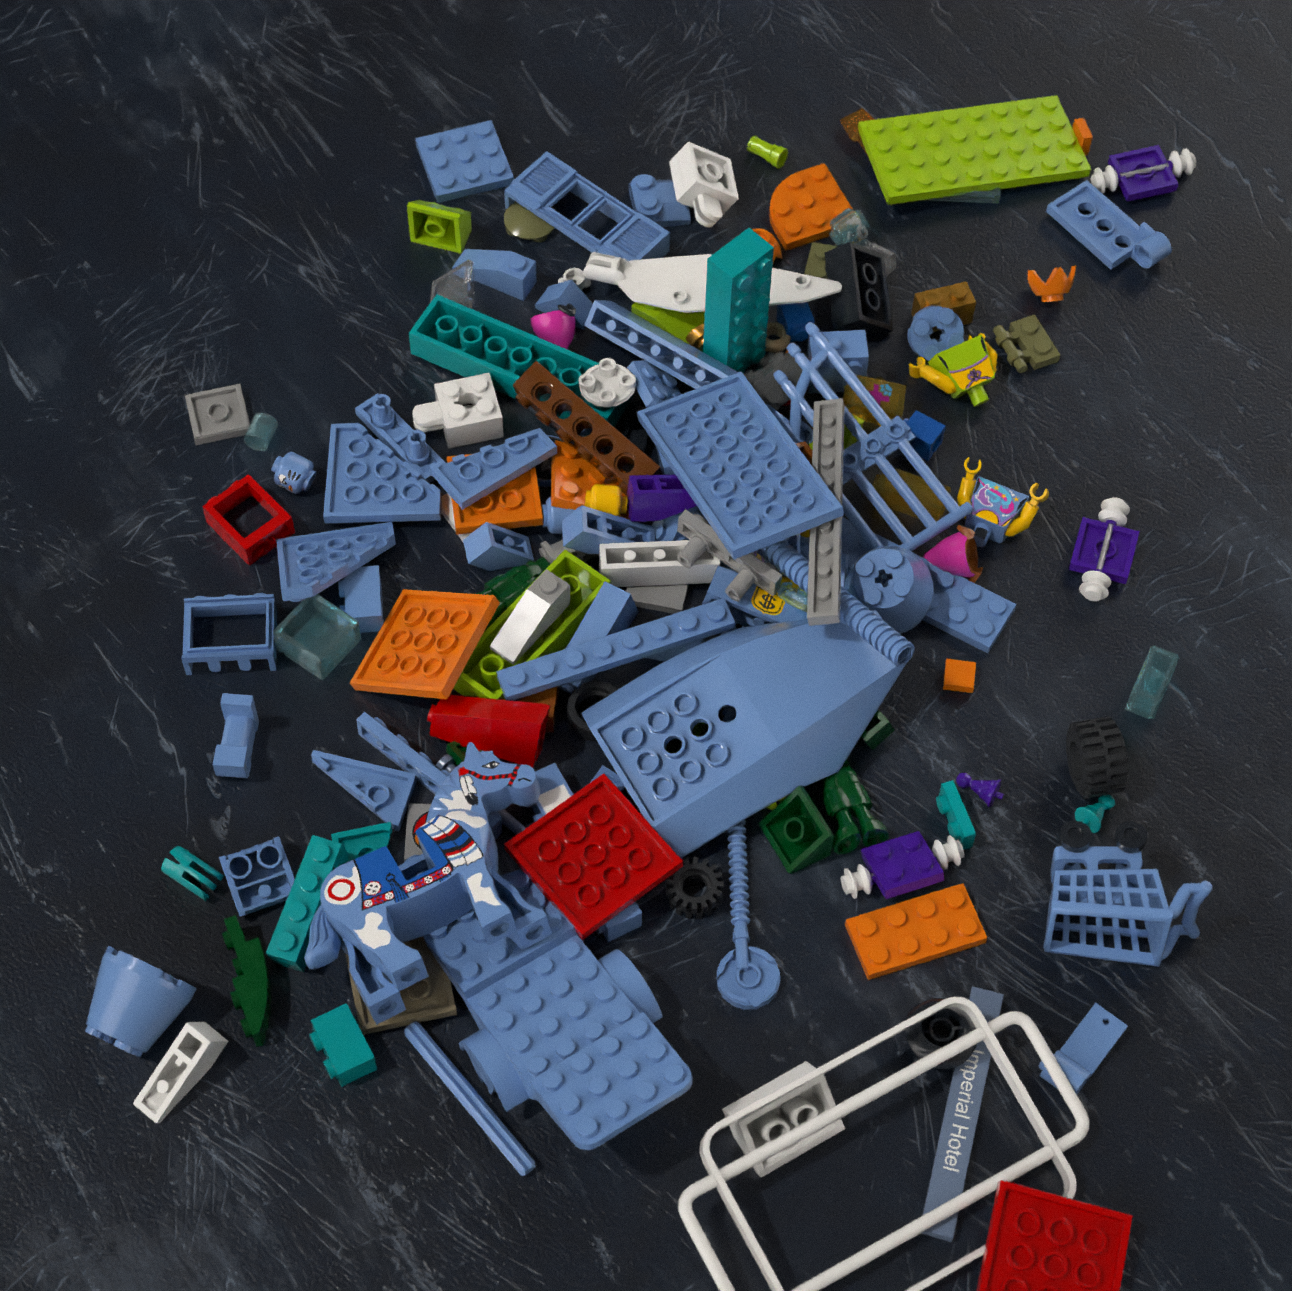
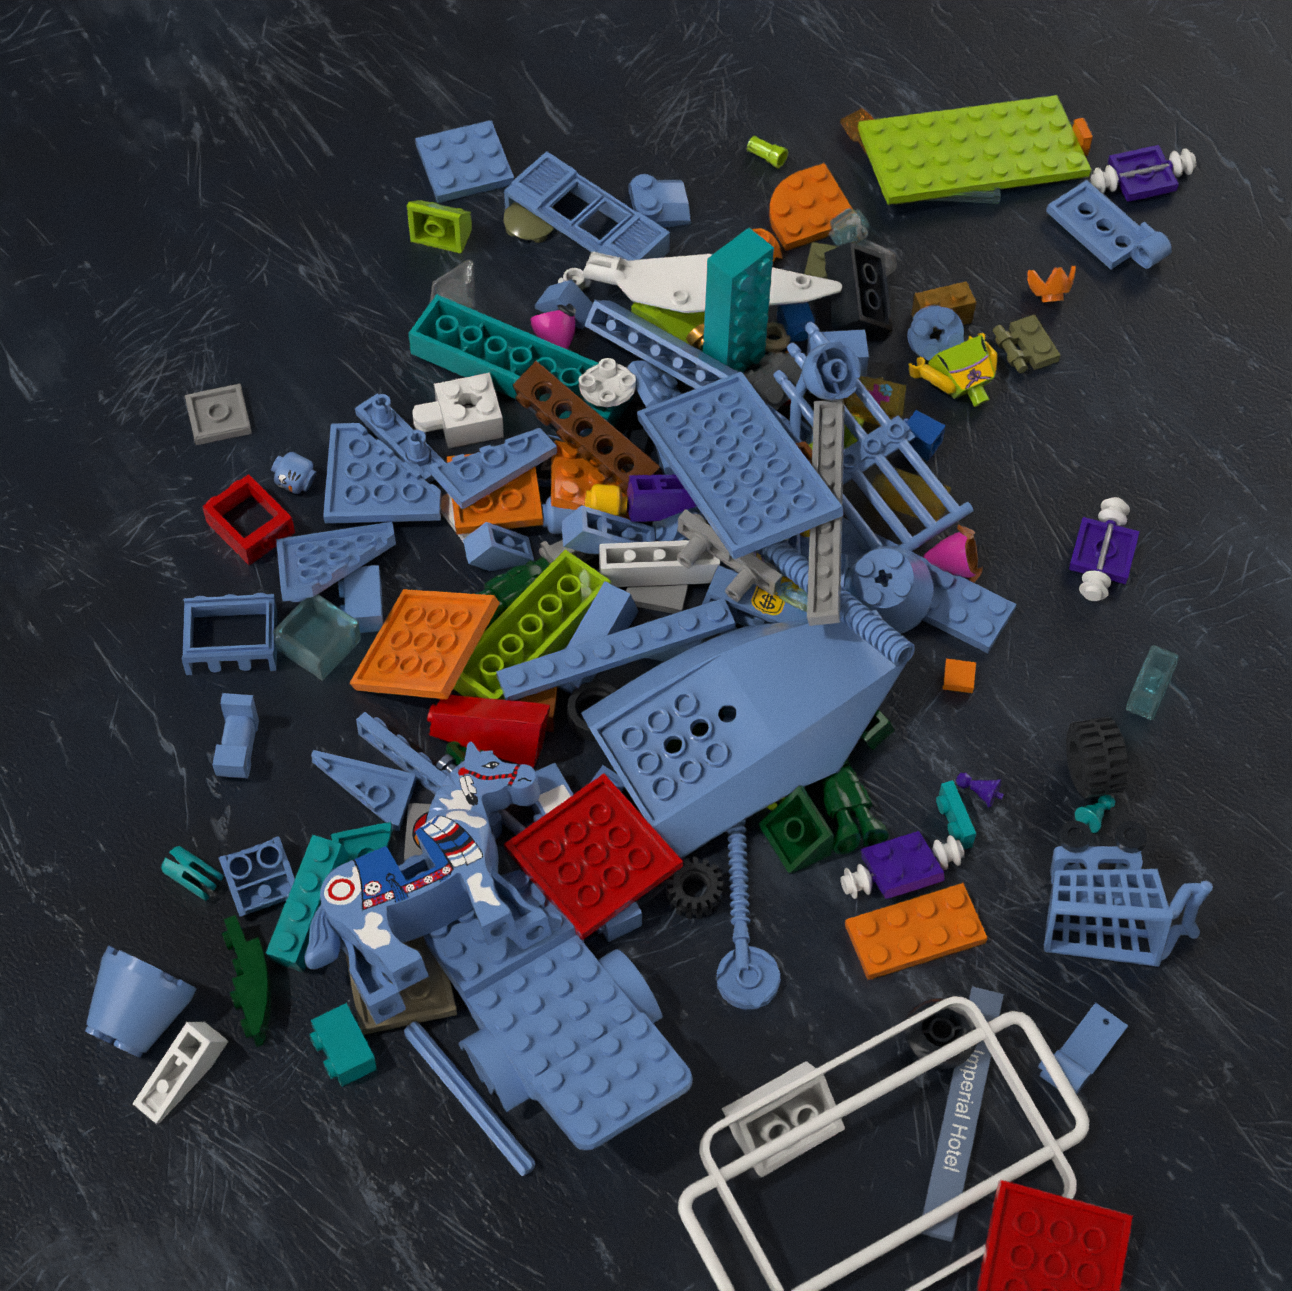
clear light blue beam [244,413,278,451] -> none
medium blue slope [452,249,537,301] -> none
slope [490,569,570,665] -> none
white brick [669,142,739,228] -> none
torso [957,457,1049,547] -> none
none -> medium blue cylinder [802,341,861,401]

